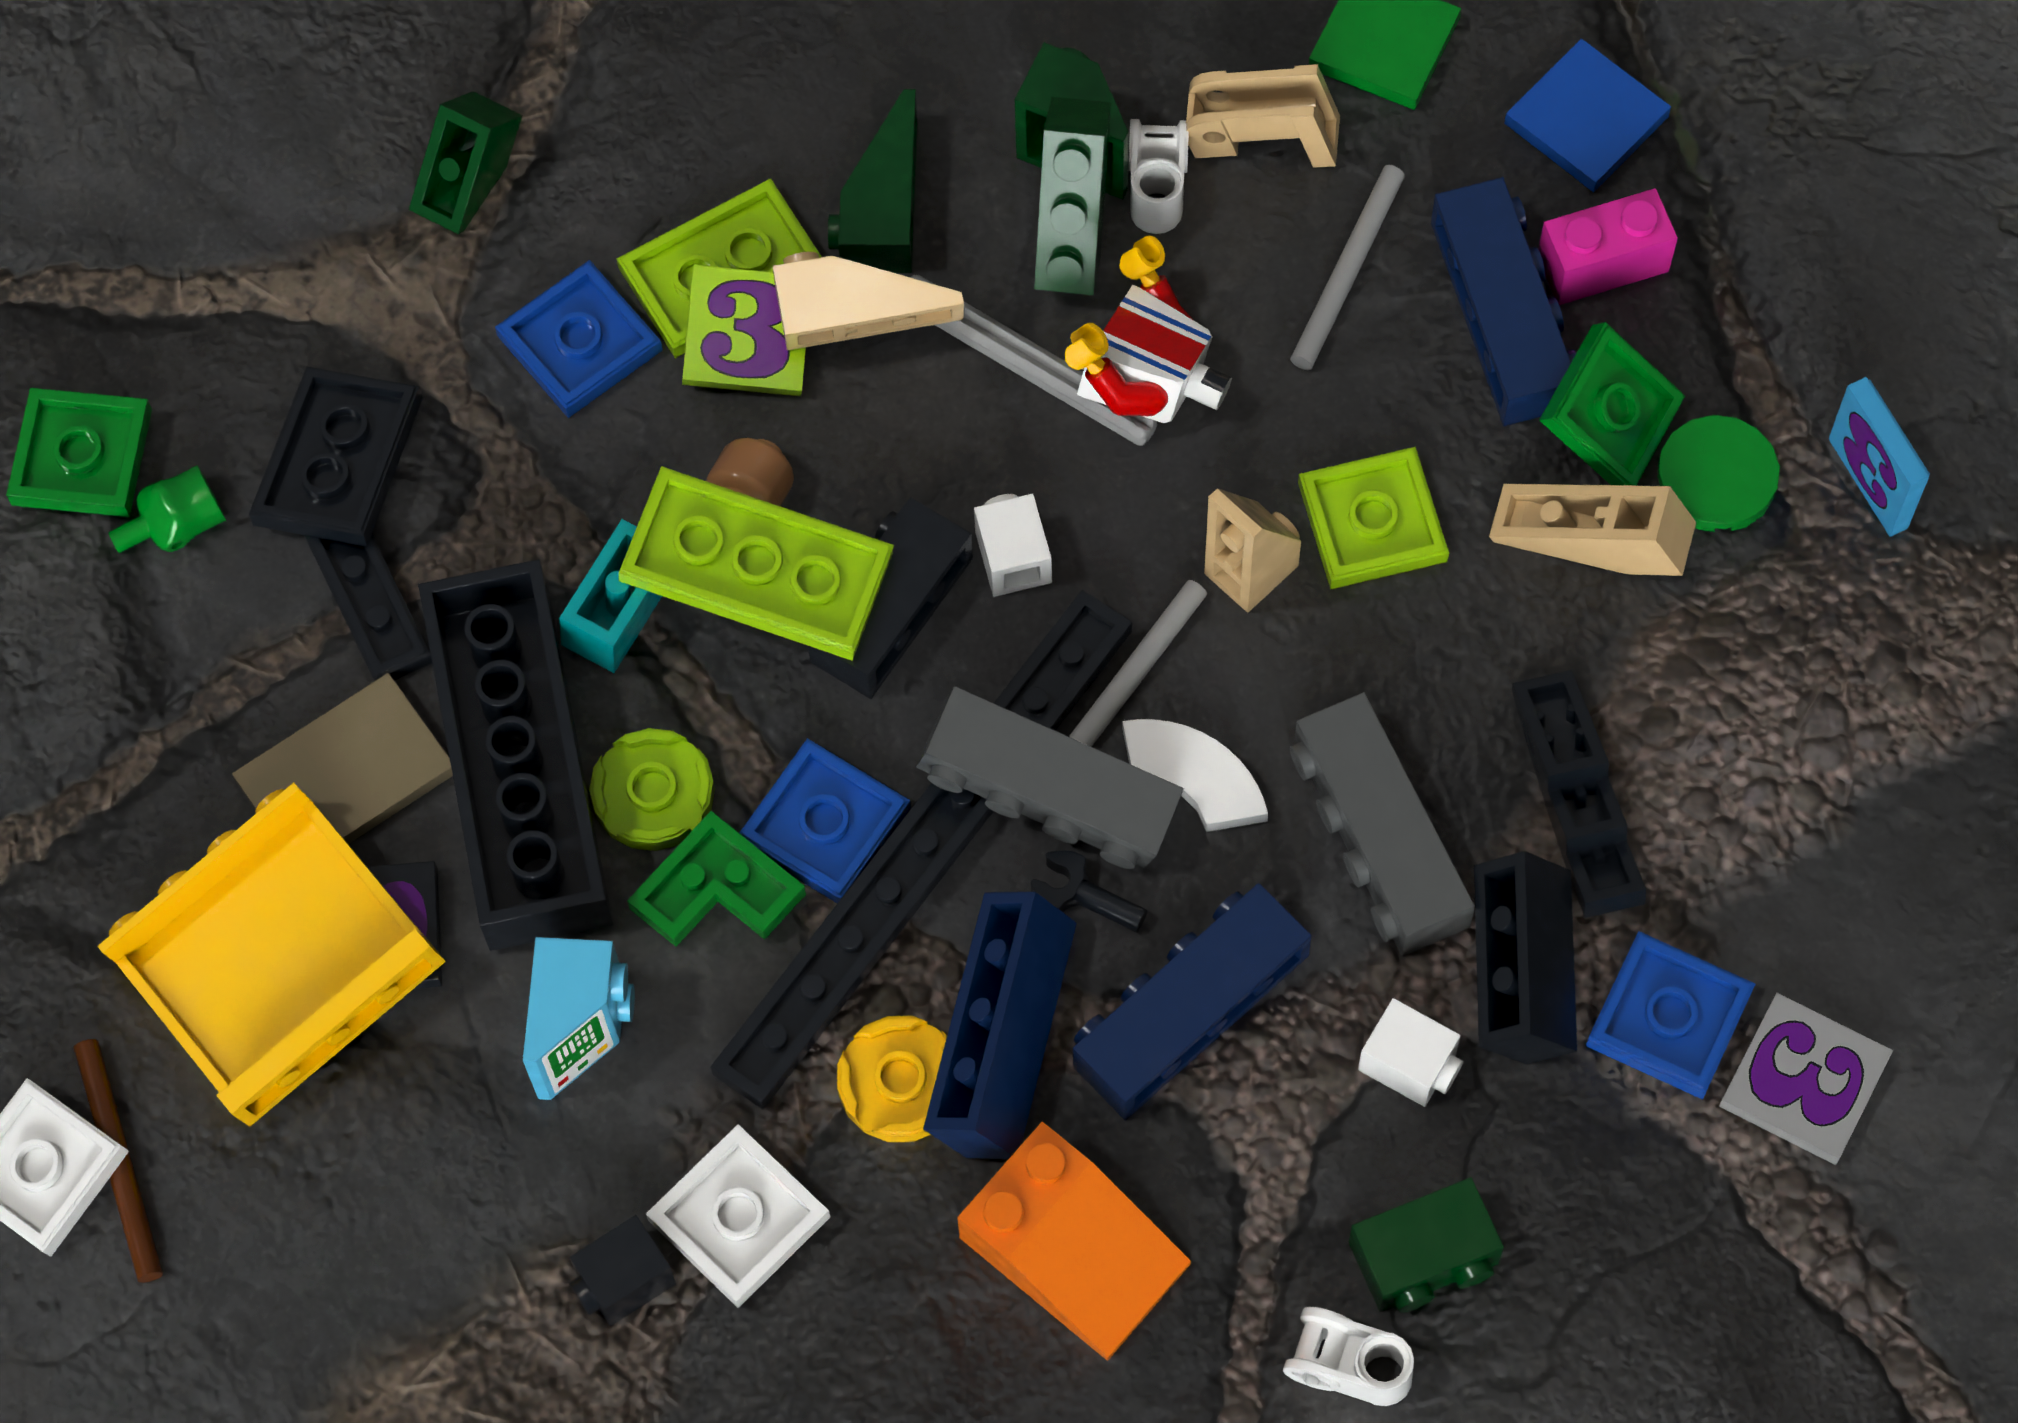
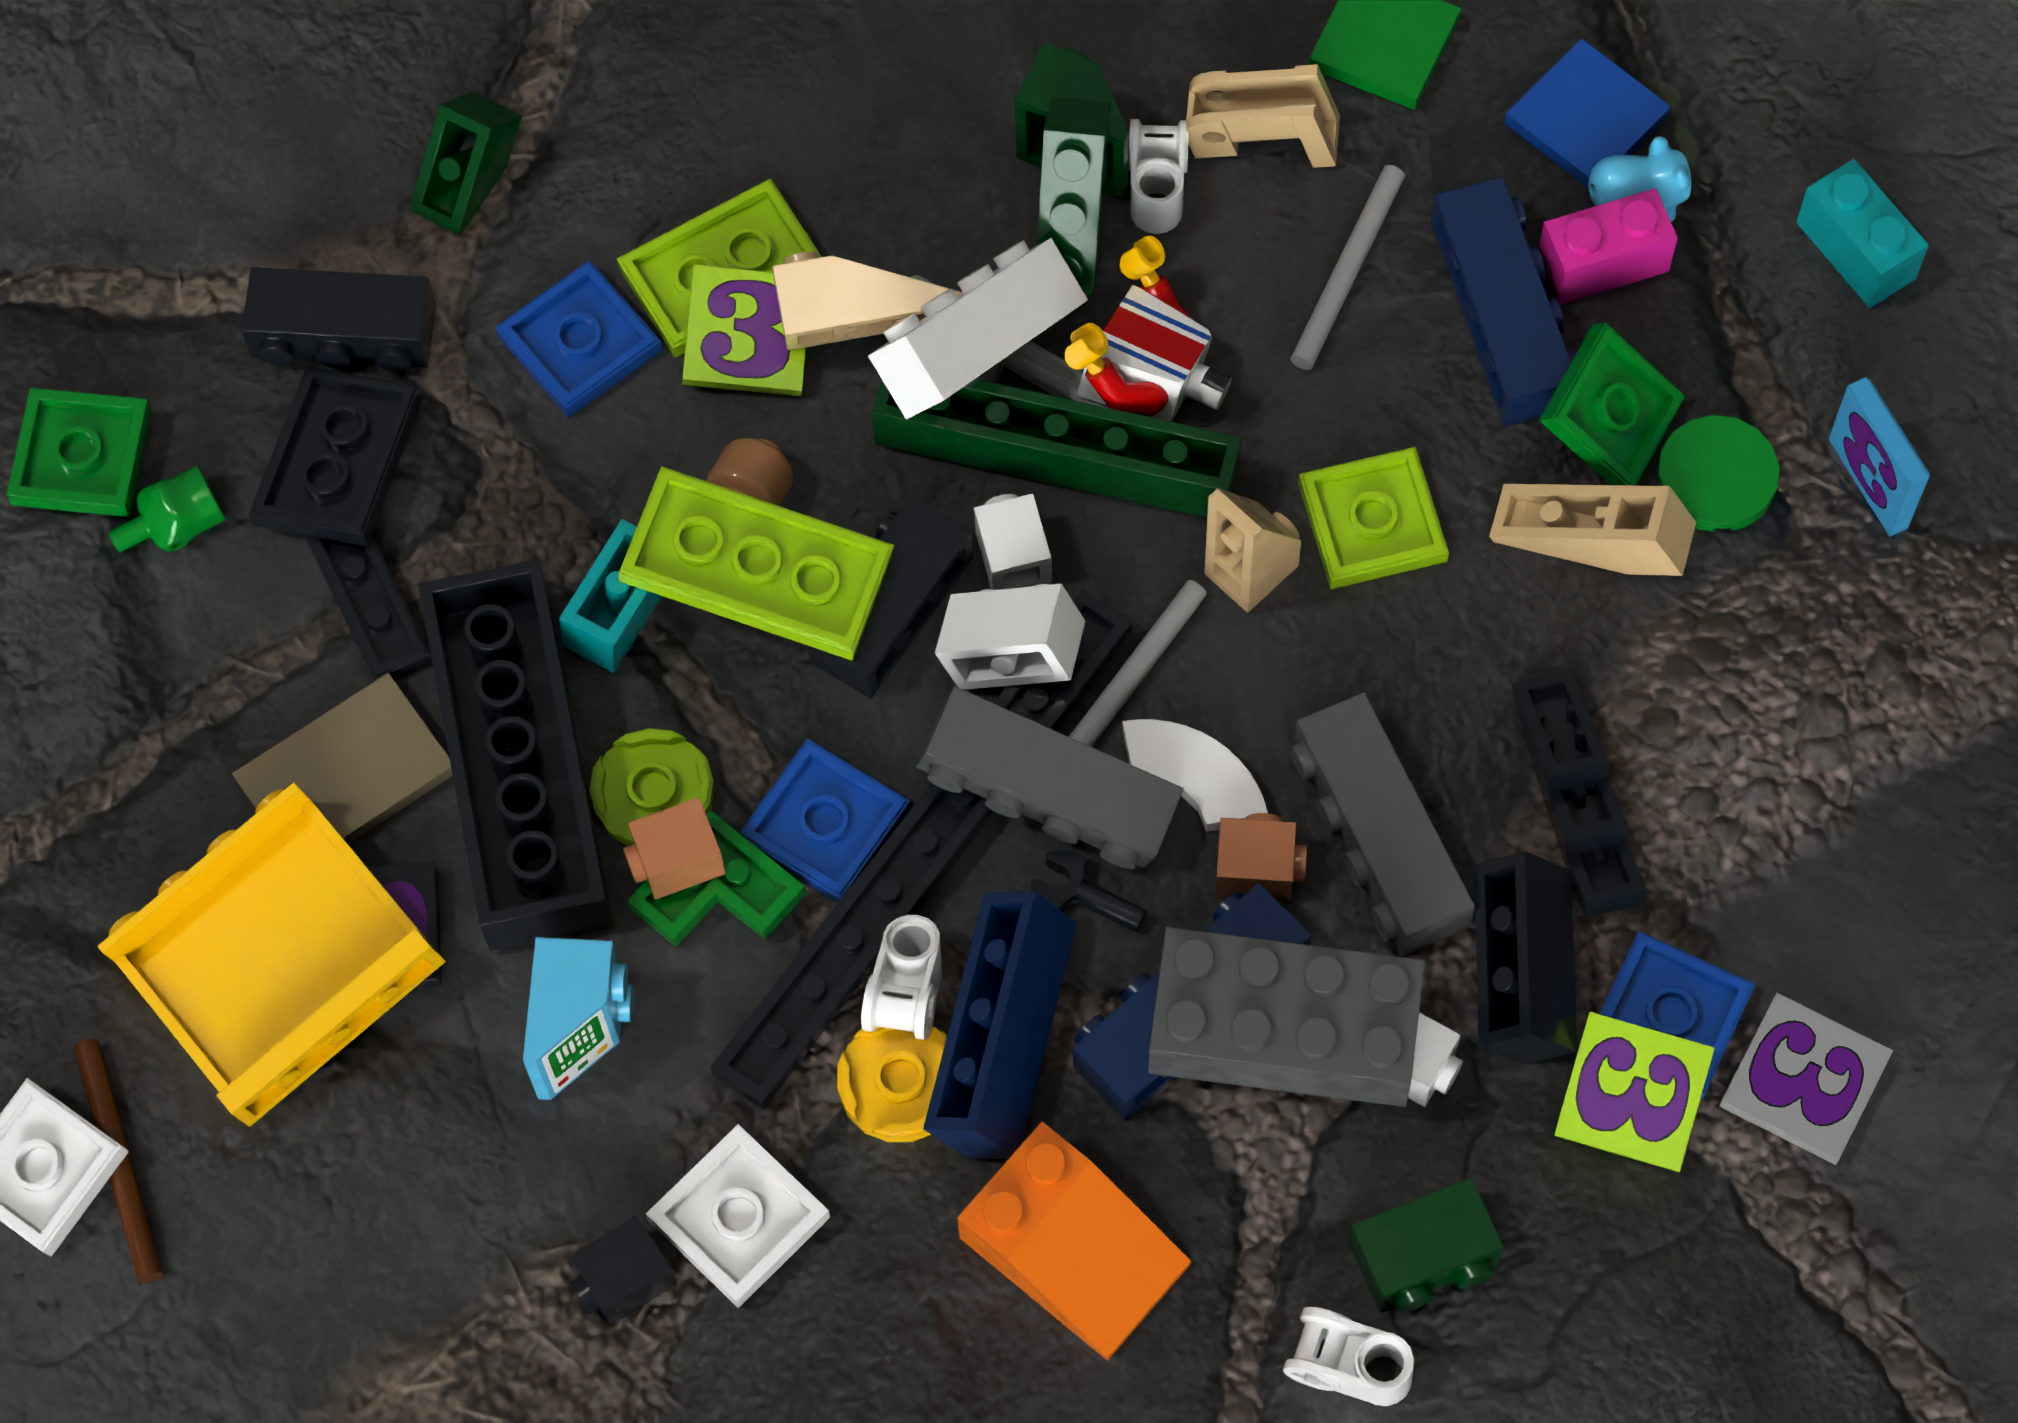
dark green slope [828,89,918,273] -> none
none -> black brick [241,267,437,371]
none -> nougat brick [623,797,726,900]
none -> white piece [861,915,942,1040]
none -> white brick [868,238,1088,419]
none -> dark green brick [872,379,1242,518]
none -> white brick [935,584,1085,690]
none -> dark grey brick [1148,927,1425,1107]
none -> nougat brick [1215,813,1307,903]
none -> tile [1554,1012,1715,1173]
none -> medium azure animal [1588,136,1691,222]
none -> teal brick [1796,158,1929,309]

